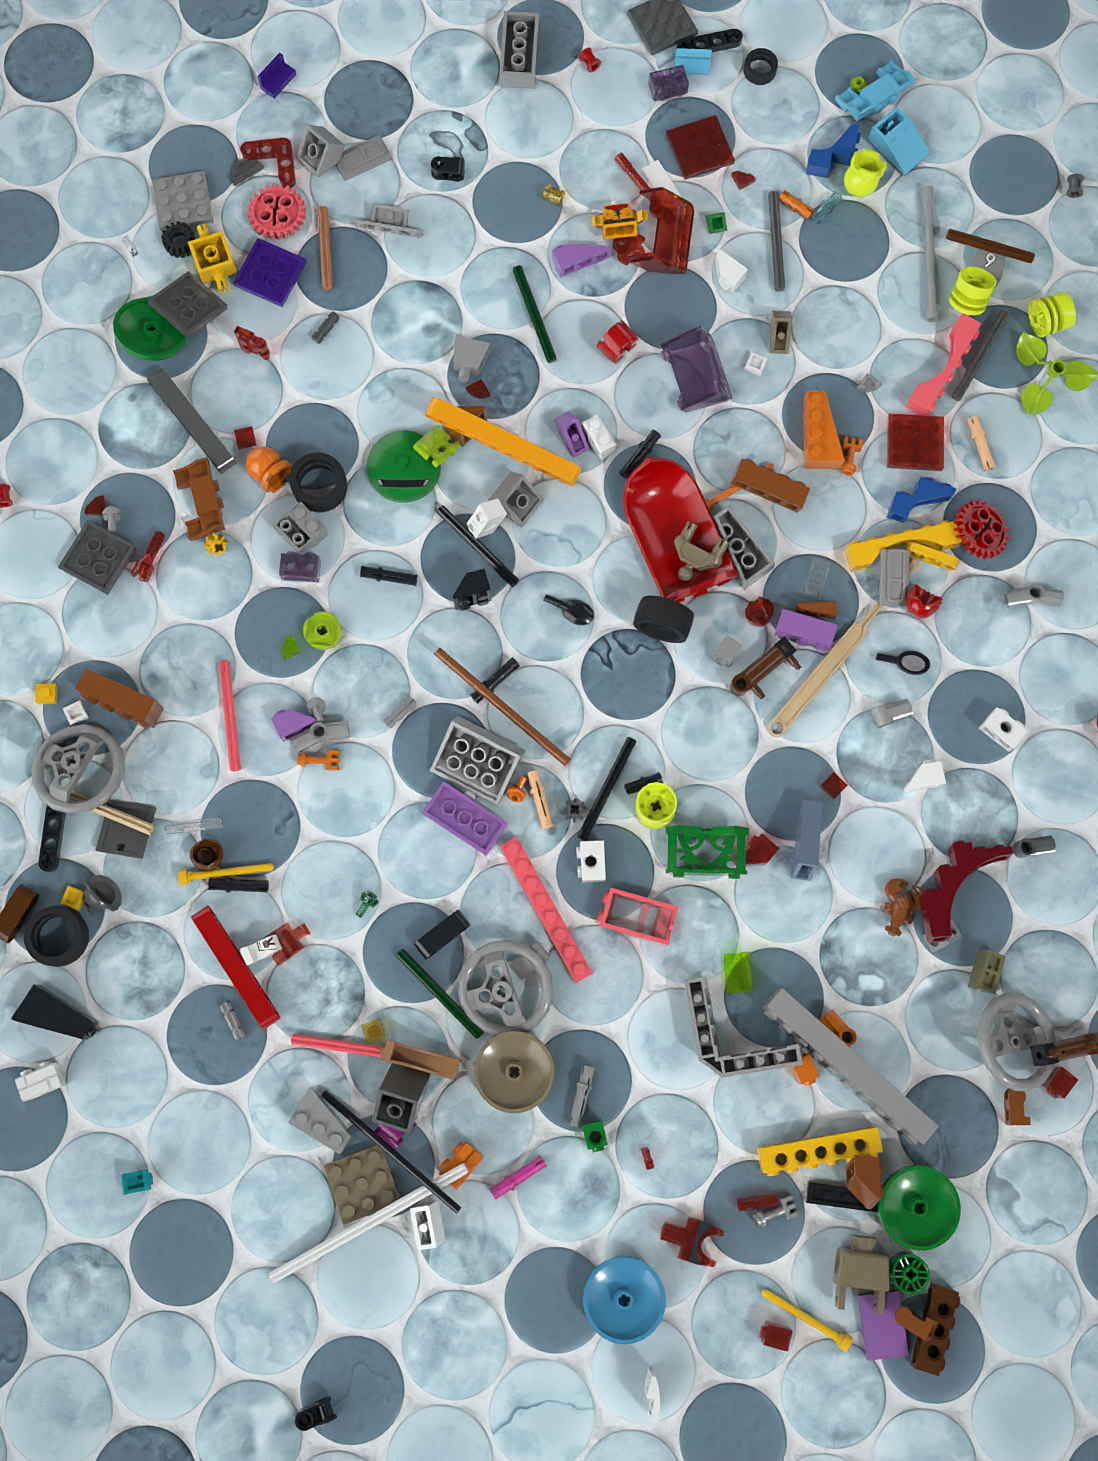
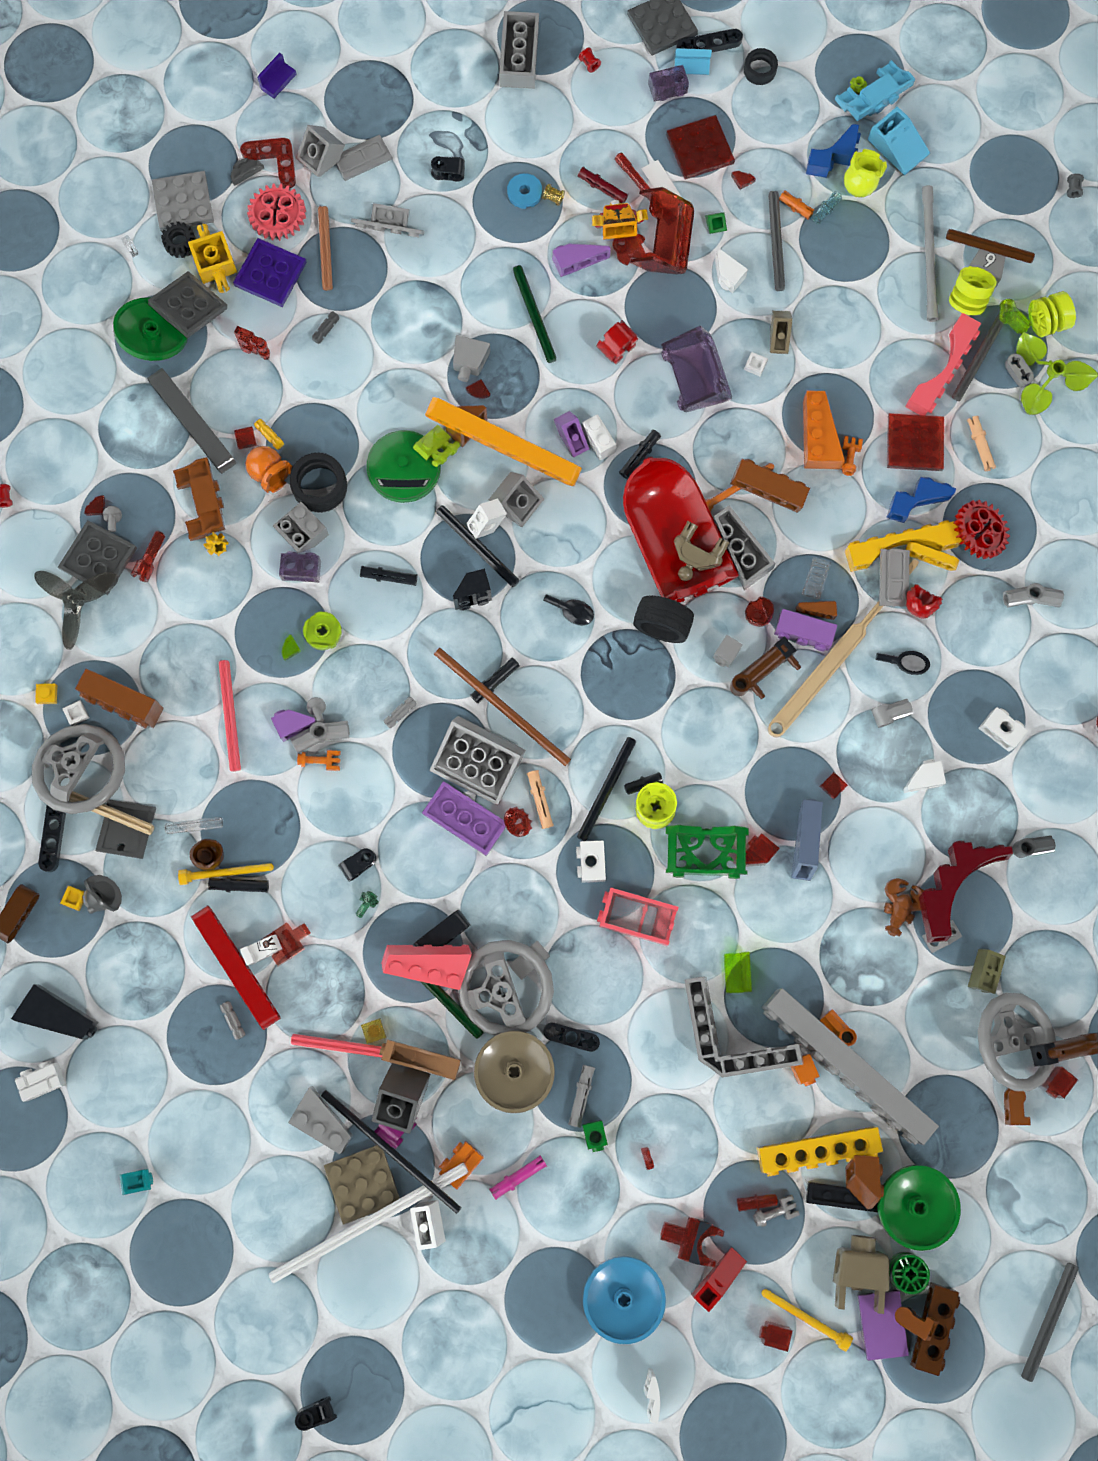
black tyre [24,906,89,967] -> none
coral plate [500,836,593,984] -> none
orange plate [506,775,528,802] -> none
dark grey gear [563,798,587,823] -> none
light grey tile [856,373,882,393] -> none
none -> clear smoke piece [34,571,119,650]
none -> yellow axle [254,419,284,450]
none -> black piece [338,848,377,882]
none -> coral wedge [381,945,472,990]
none -> clear red gear [504,806,532,837]
none -> dark azure tile [507,173,542,209]
none -> black beam [543,1022,600,1052]
none -> dark red pin [577,166,628,204]
none -> red slope [691,1247,747,1312]
none -> clear neon green piece [999,299,1031,334]
none -> light grey beam [1005,354,1034,387]
none -> dark grey axle [1021,1263,1079,1382]

